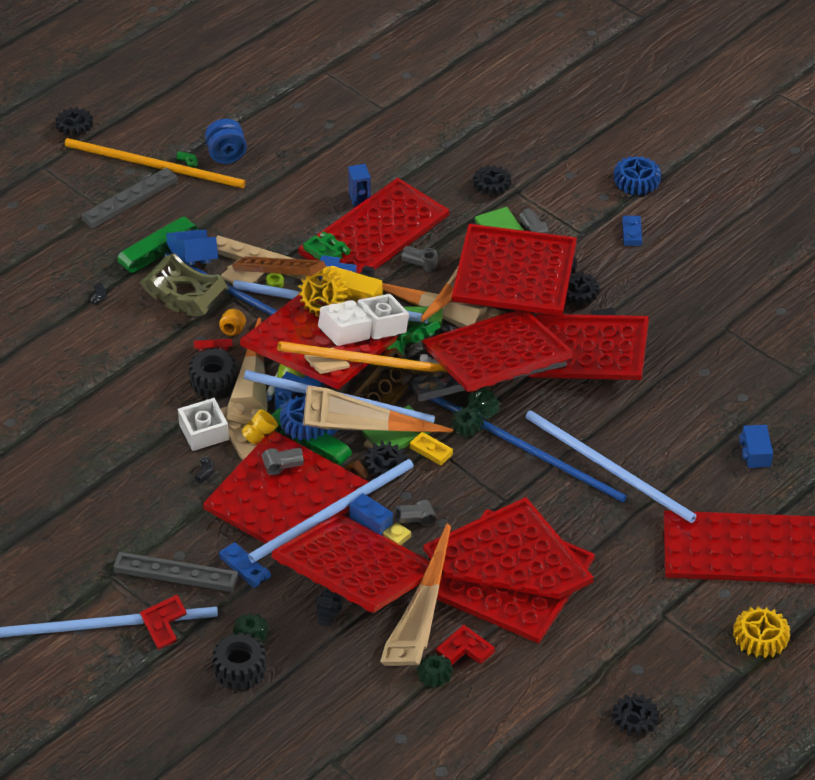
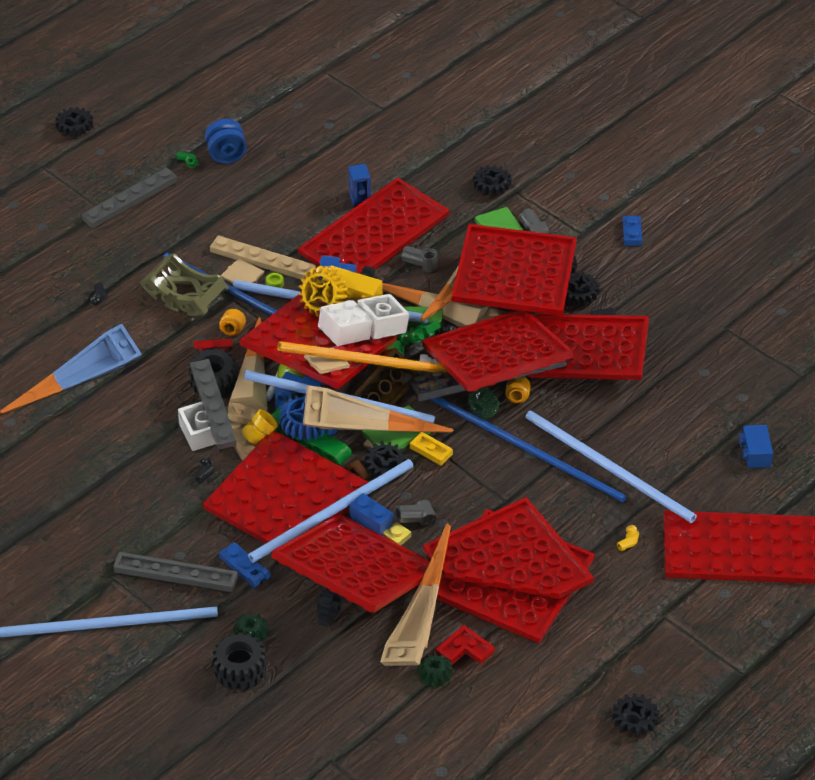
light orange piece [65,138,245,189] -> none
green beam [117,217,198,273] -> none
red plate [140,595,187,650] -> none
blue piece [166,230,218,265] -> none
dark orange tile [232,256,326,276] -> none
dark grey piece [262,448,304,475] -> none
green plate [303,231,351,260] -> none
clear green gear [451,404,484,439] -> none
blue gear [613,155,661,195] -> none
yellow gear [733,606,790,658] -> none
none -> medium blue plate [0,324,142,414]
none -> dark grey plate [190,359,237,450]
none -> light orange head [505,376,531,403]
none -> yellow arm [617,525,639,552]

